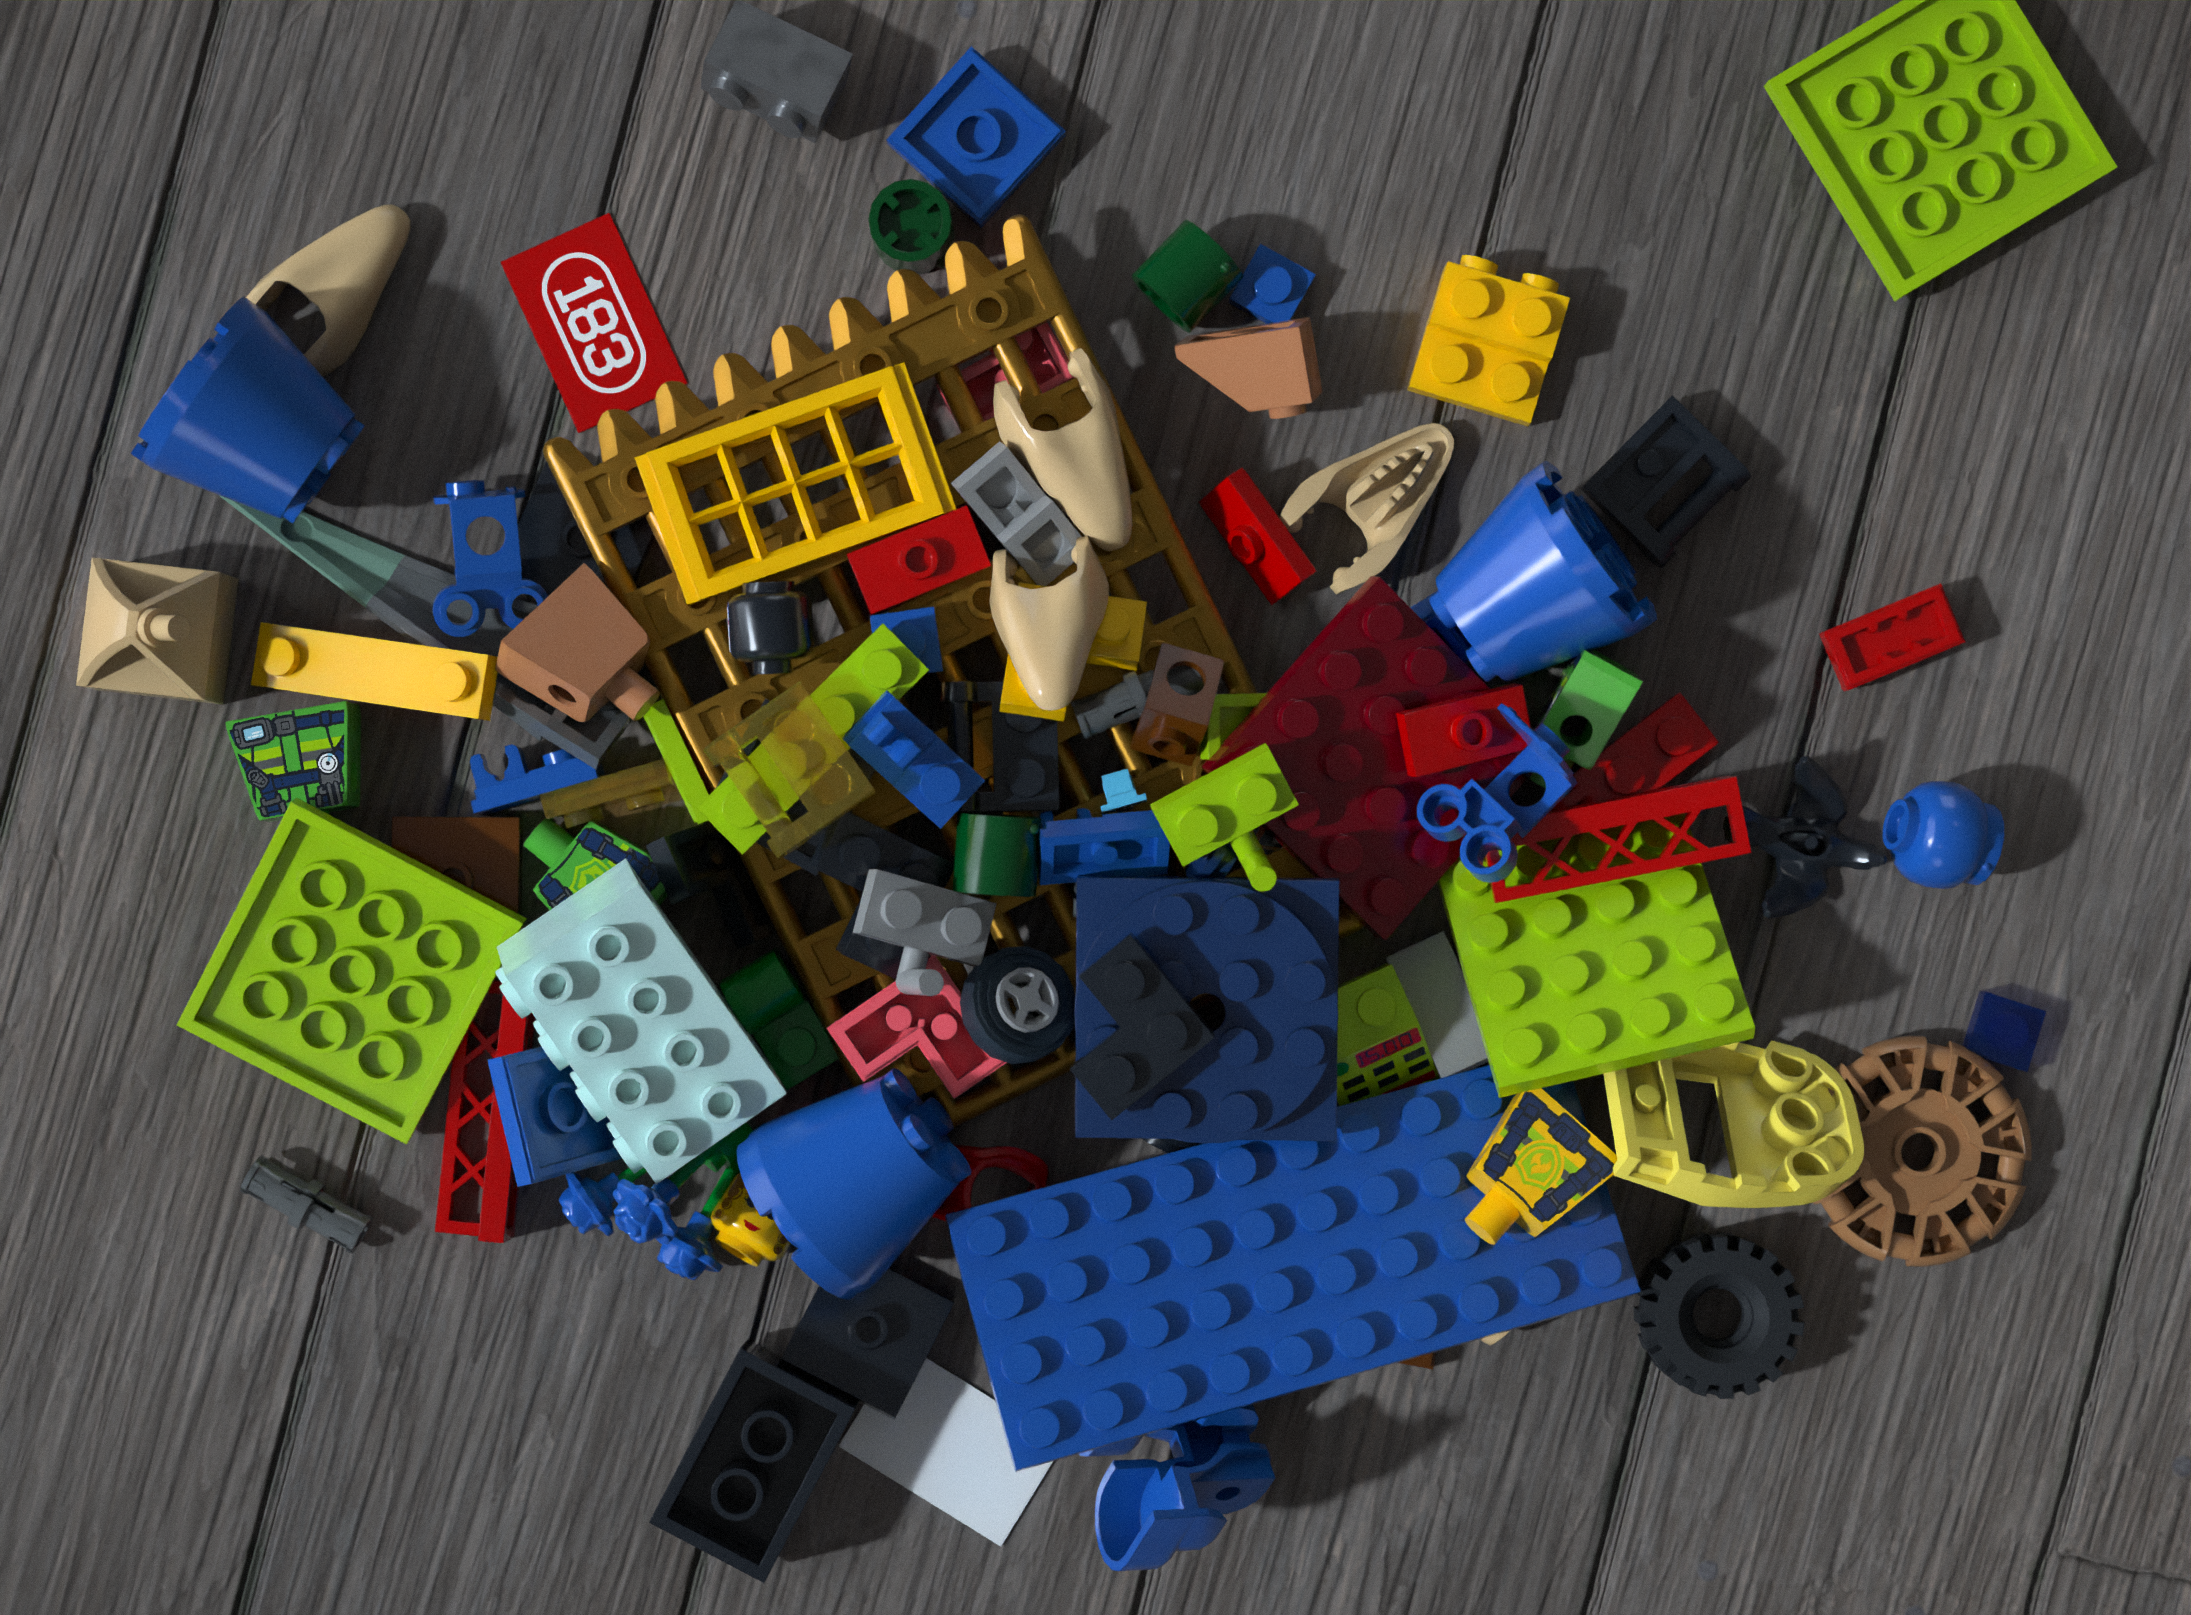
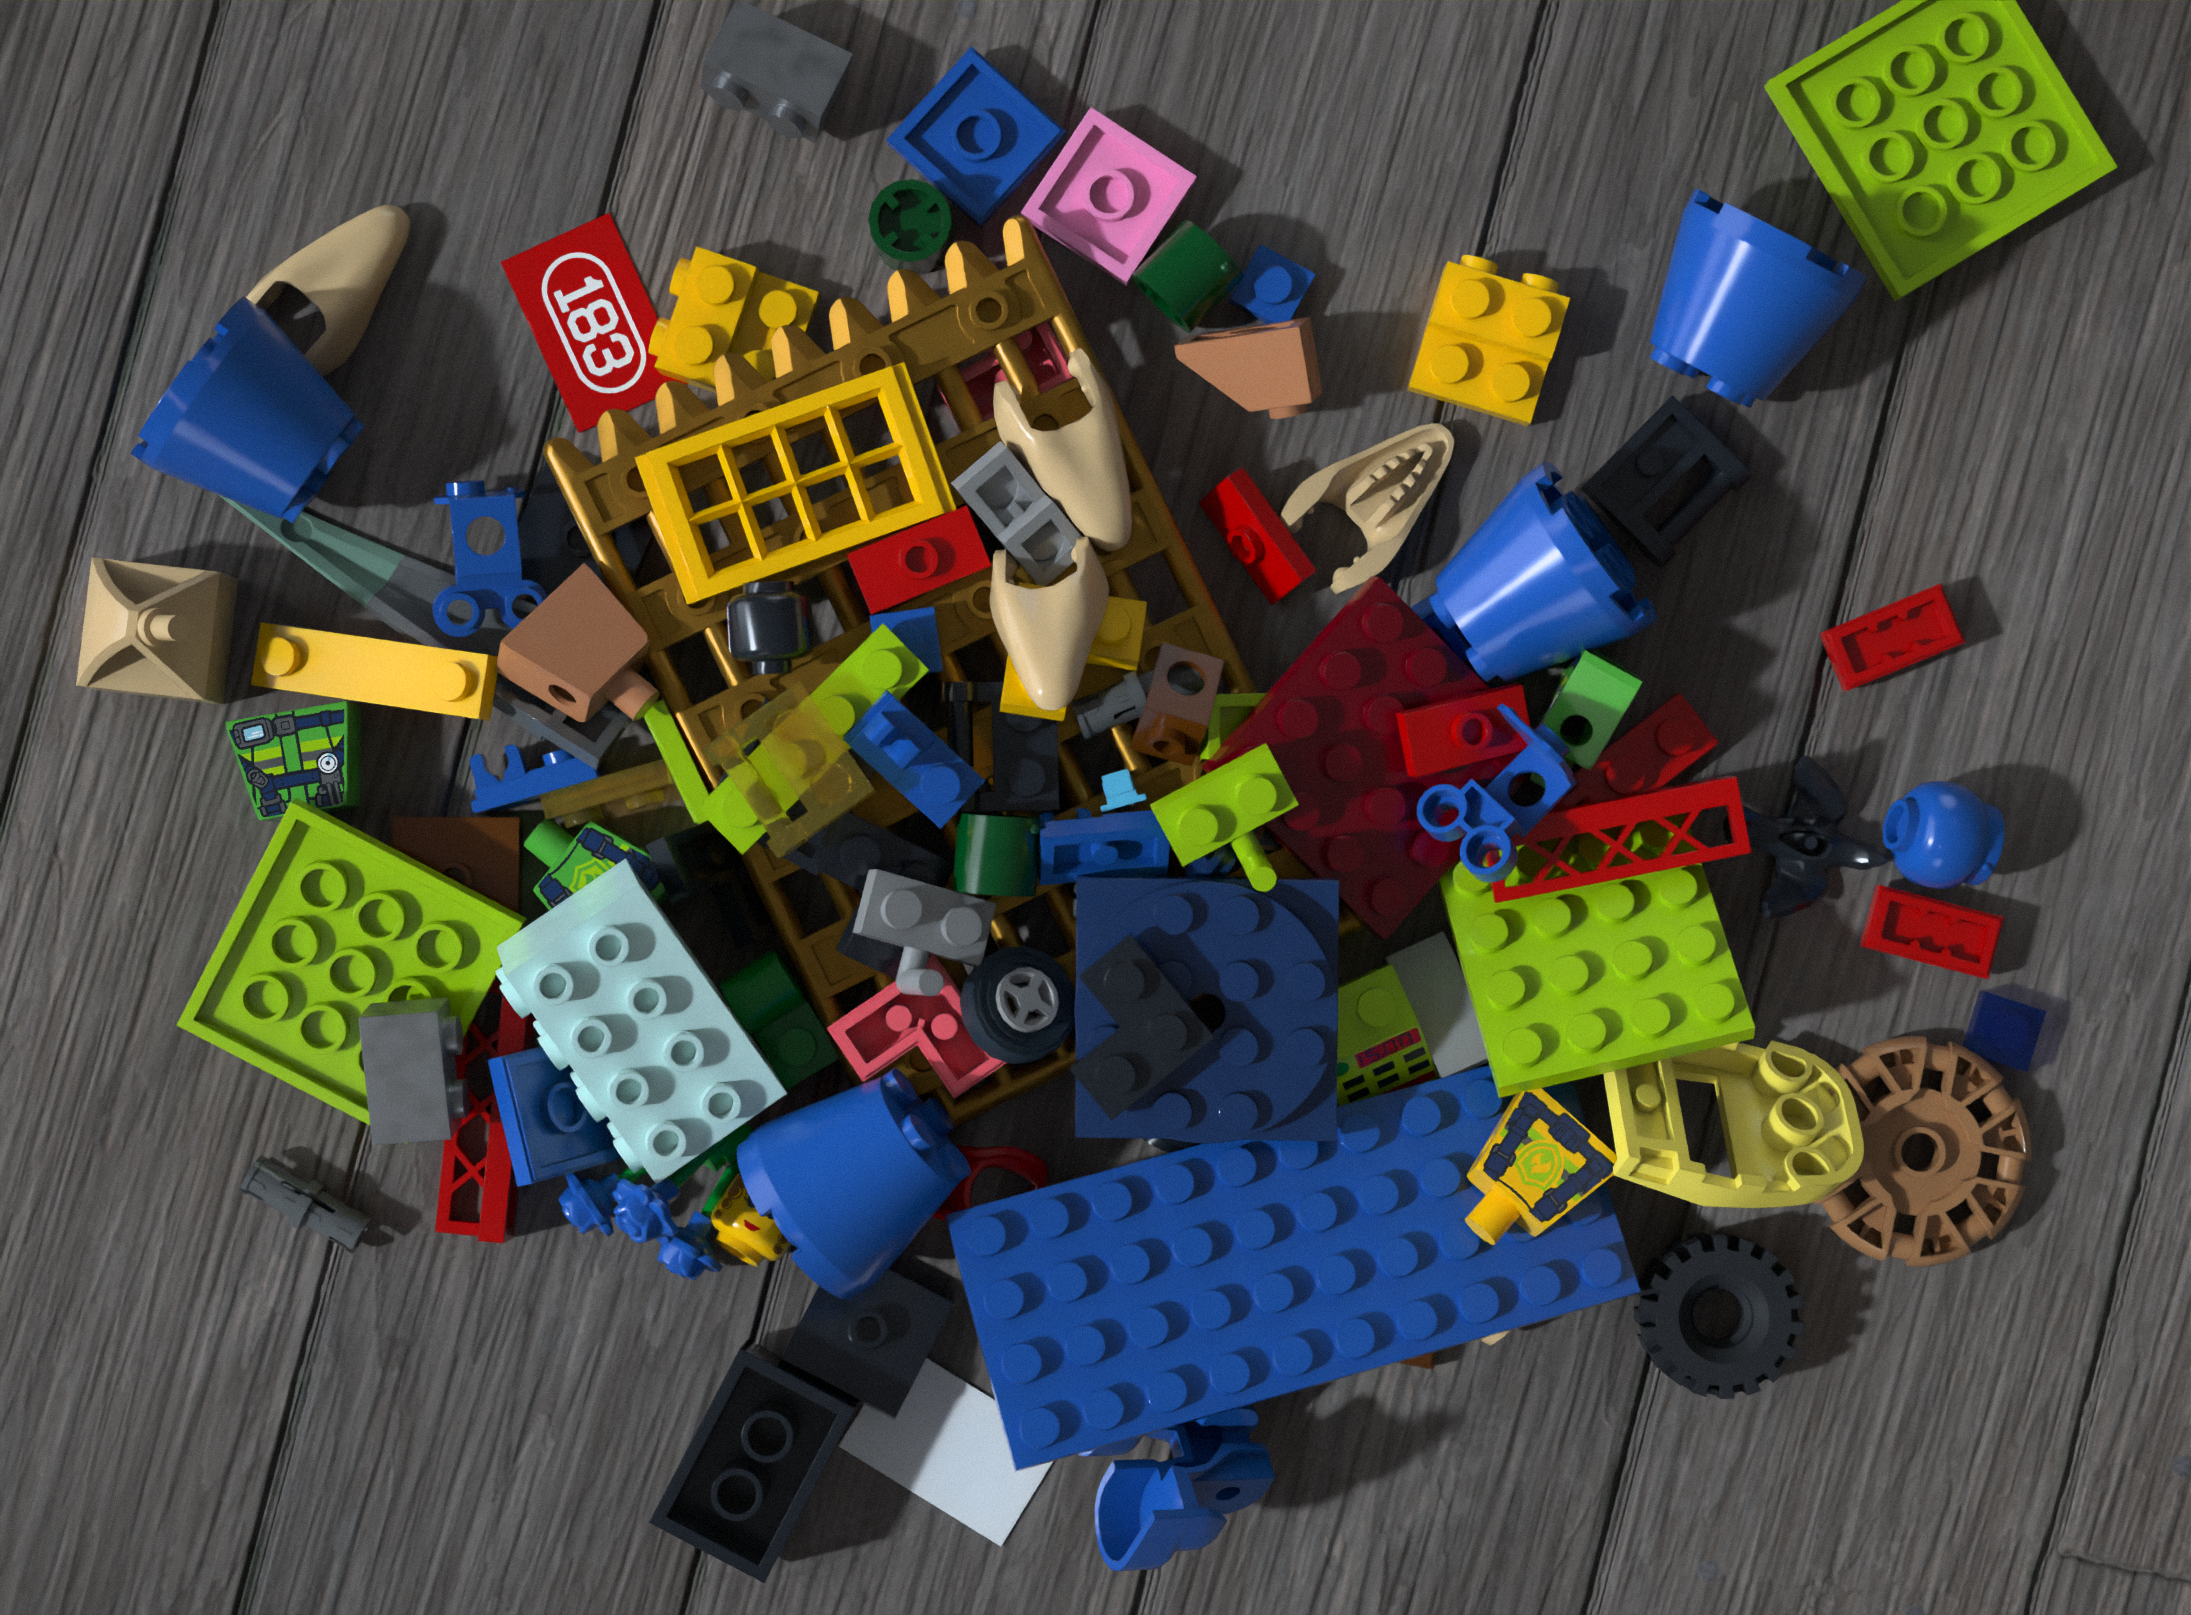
none -> flat silver brick [358,997,470,1145]
none -> yellow plate [648,246,821,393]
none -> bright pink plate [1021,107,1197,286]
none -> blue cone [1650,188,1869,408]
none -> red plate [1860,885,2004,979]

